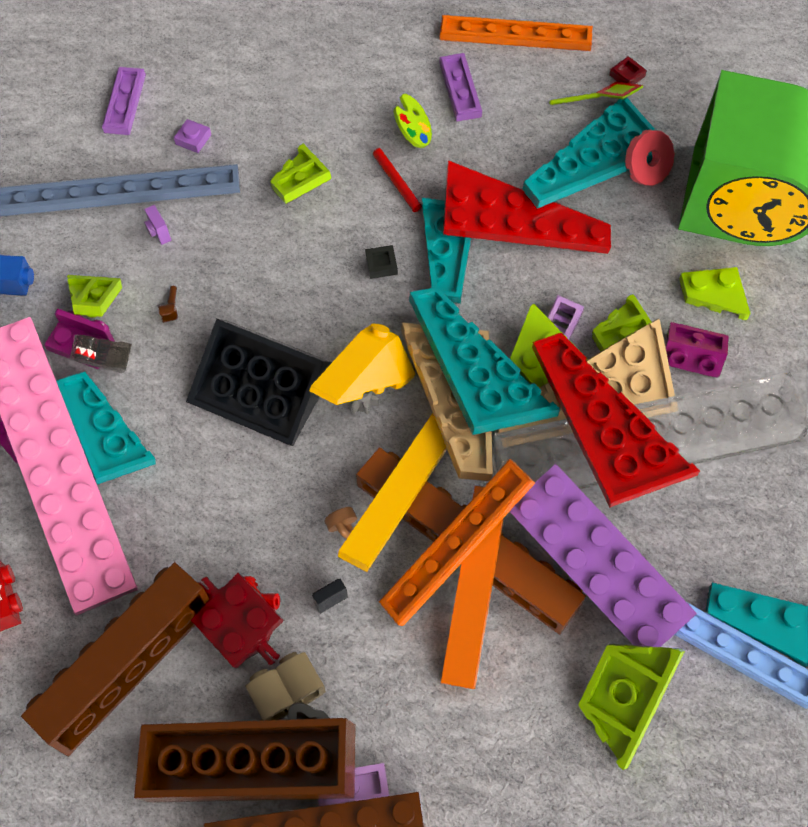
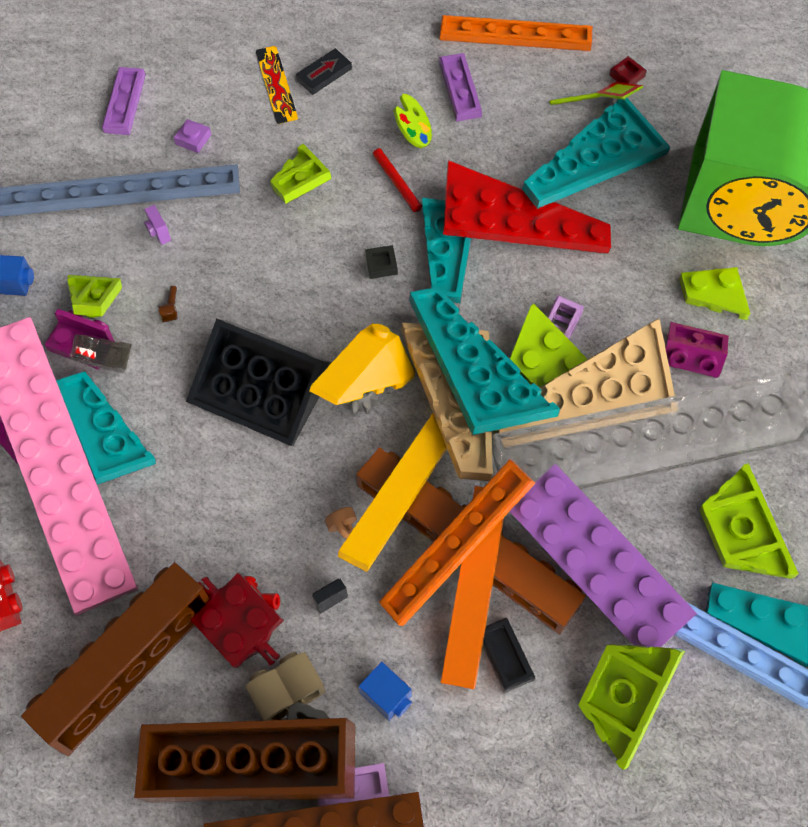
red wing [532,333,700,508] -> none
lime wing [592,294,652,352] -> none
coral tile [625,130,675,186] -> none
none -> sticker [256,46,298,124]
none -> black tile [296,48,352,95]
none -> blue brick [358,661,412,721]
none -> black tile [482,618,536,693]
none -> lime wing [699,463,799,579]

